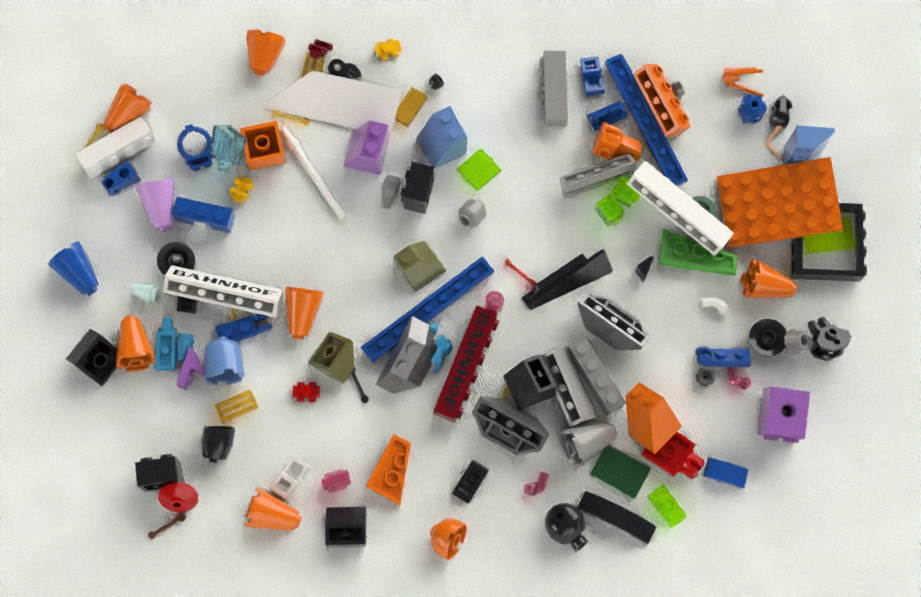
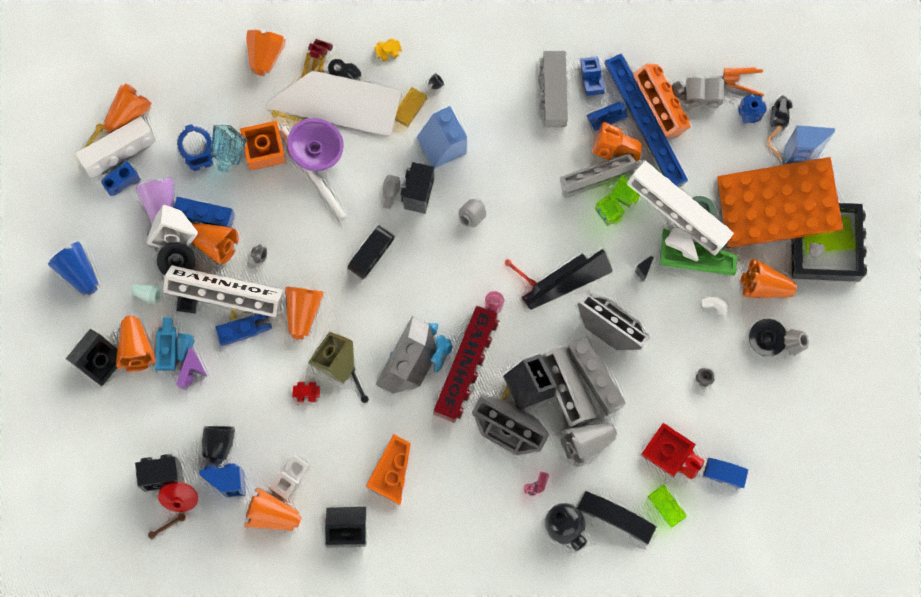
medium blue cylinder [204,337,244,385] -> none
clear yellow tile [214,389,258,424] -> none
yellow piece [229,176,254,204] -> none
clear pink brick [321,469,352,493] -> none
medium lavender slope [344,120,389,175] -> none
blue plate [361,256,494,363] -> none
olive slope [393,241,446,292] -> none
orange cylinder [430,518,467,560] -> none
black slope [452,459,490,504] -> none
clear neon green piece [457,148,502,191] -> none
clear green piece [590,445,651,499] -> none
orange slope [625,382,682,454] -> none
blue hinge [695,346,752,367] -> none
clear pink arm [726,367,751,390] -> none
medium lavender brick [758,386,810,443] -> none
black hinge [807,317,852,361] -> none
none -> white slope [146,205,197,248]
none -> orange cone [191,222,239,264]
none -> blue slope [199,463,246,498]
none -> flat silver plate [251,244,267,263]
none -> medium lavender dish [287,118,344,171]
none -> black beam [347,225,395,279]
none -> white slope [665,227,698,262]
none -> light grey brick [685,77,724,108]
none -> light grey hinge [809,243,825,258]

